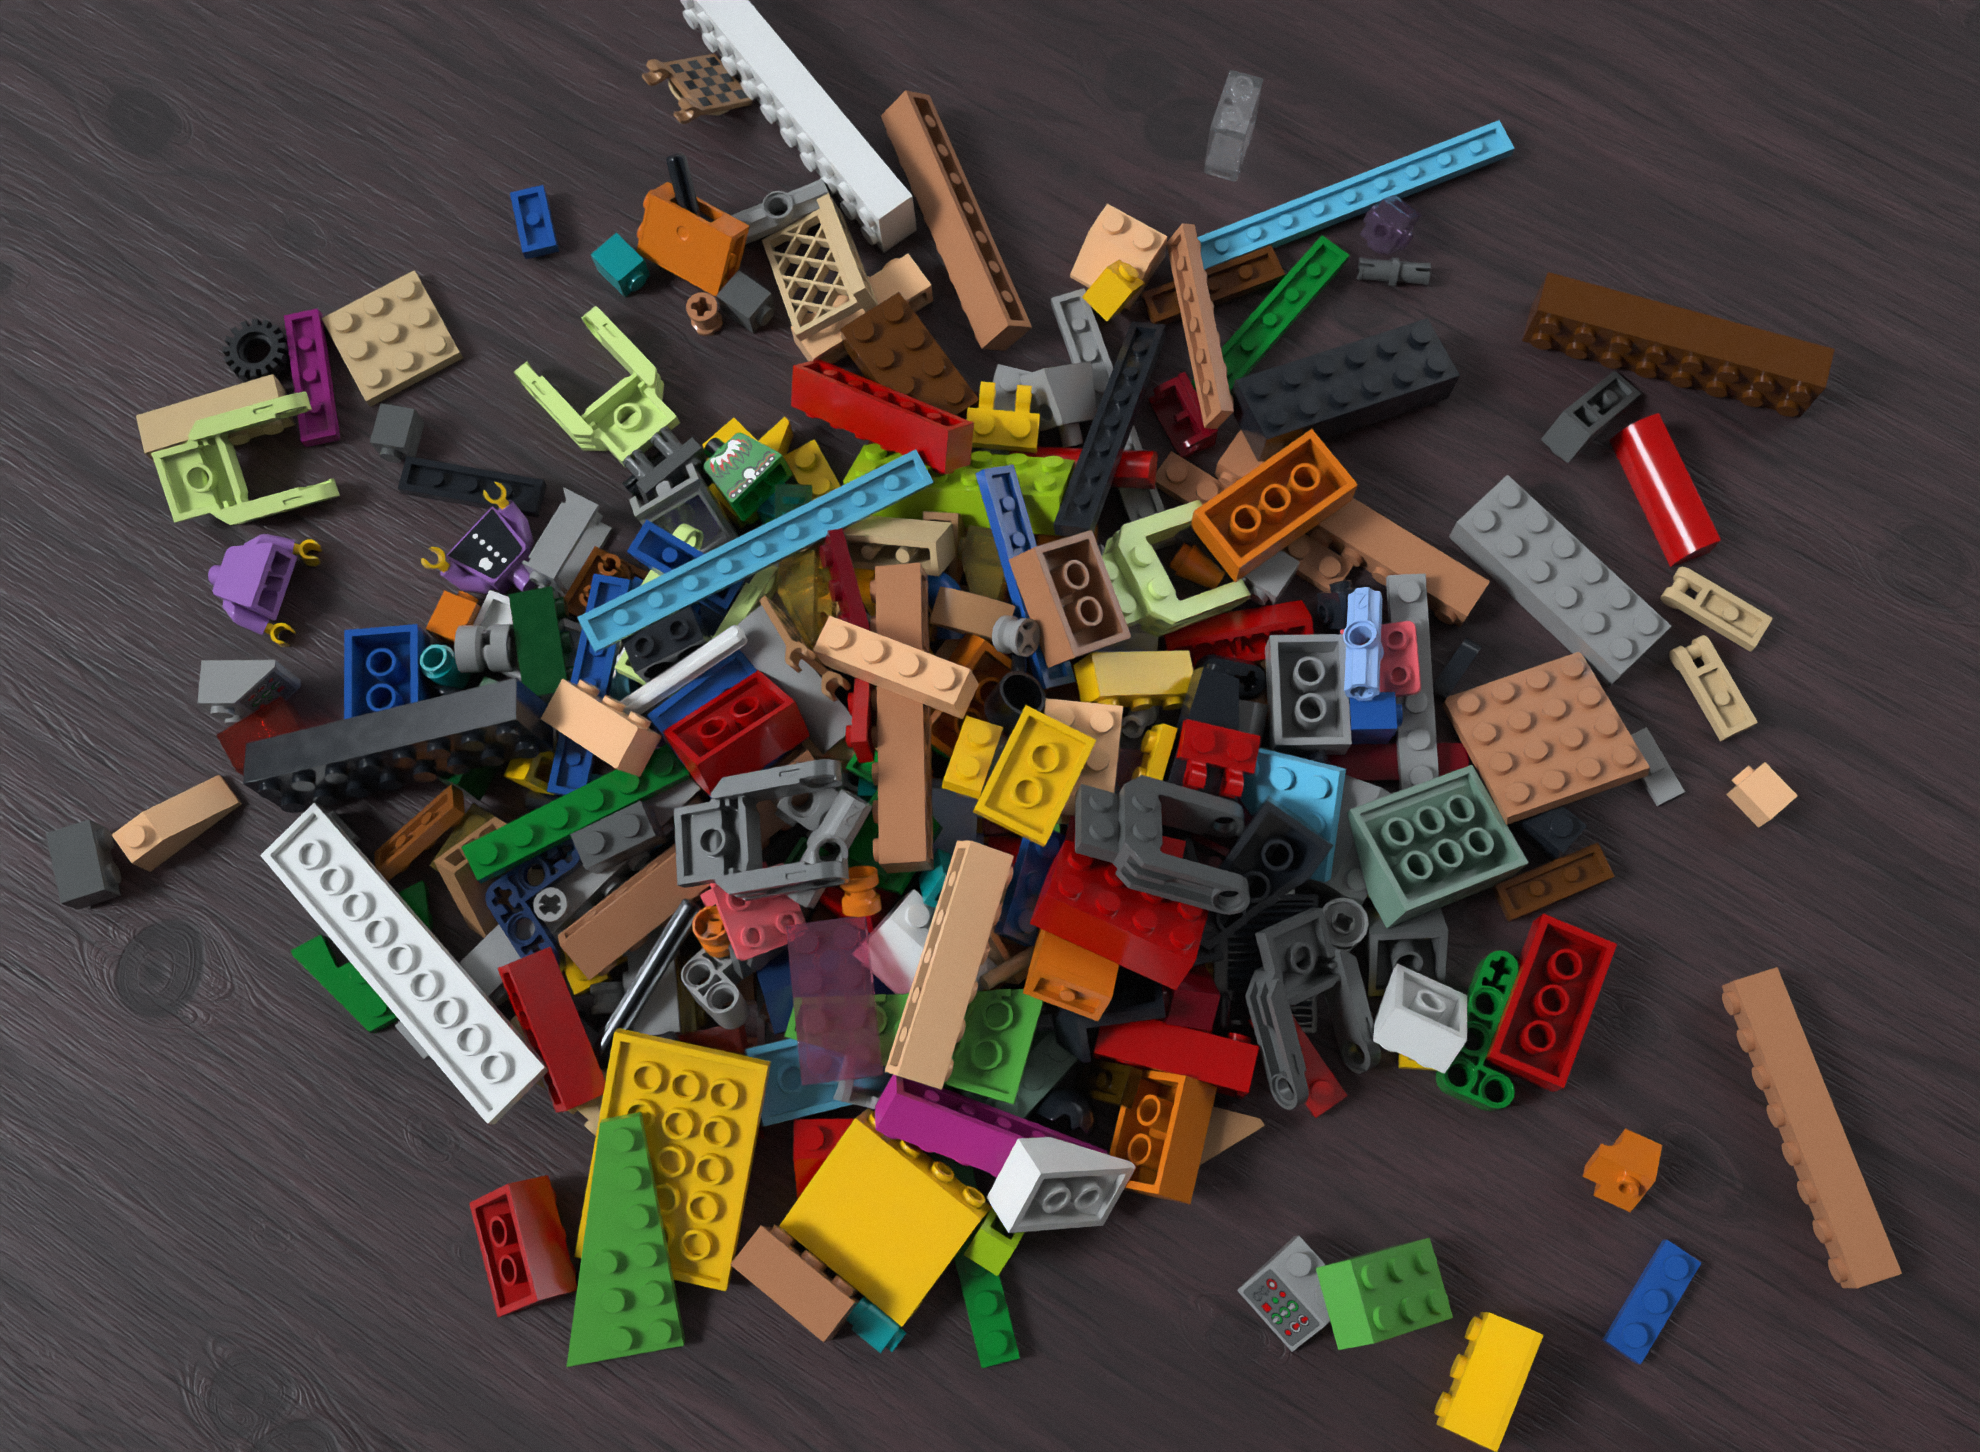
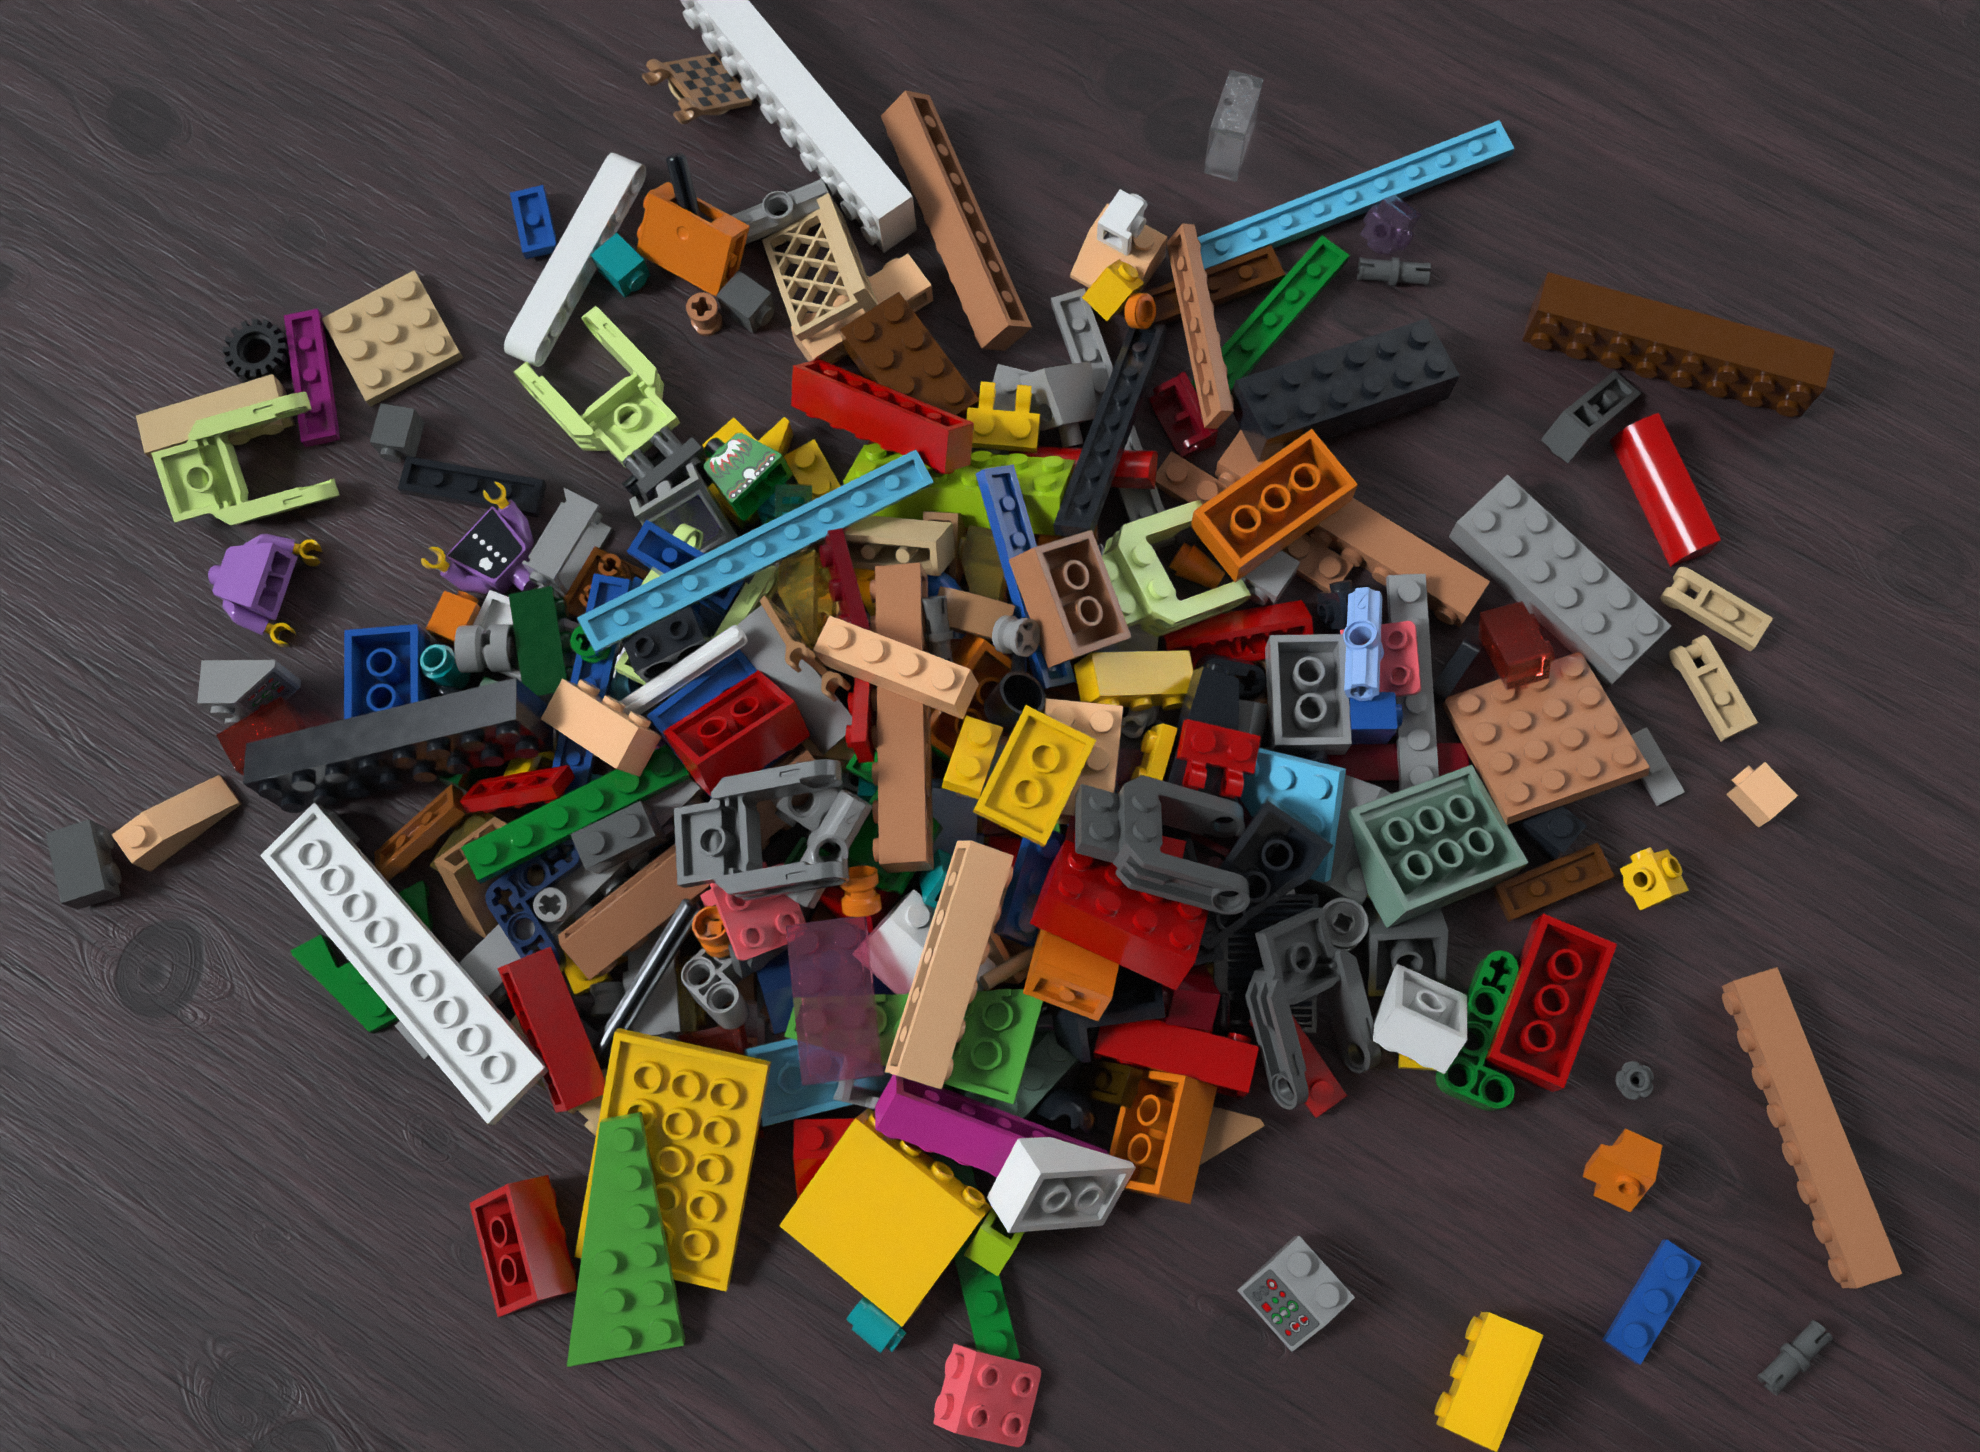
nougat brick [730,1225,860,1342] -> none
bright green brick [1316,1238,1453,1350] -> none
none -> red plate [460,765,575,813]
none -> white beam [504,153,646,367]
none -> green bush [570,625,612,664]
none -> dark grey pin [922,596,954,662]
none -> coral bracket [933,1344,1041,1447]
none -> white brick [1097,189,1147,256]
none -> orange tile [1125,293,1156,329]
none -> clear red brick [1478,601,1555,690]
none -> dark grey plate [1615,1061,1654,1100]
none -> yellow brick [1620,847,1689,911]
none -> dark grey pin [1757,1320,1833,1396]

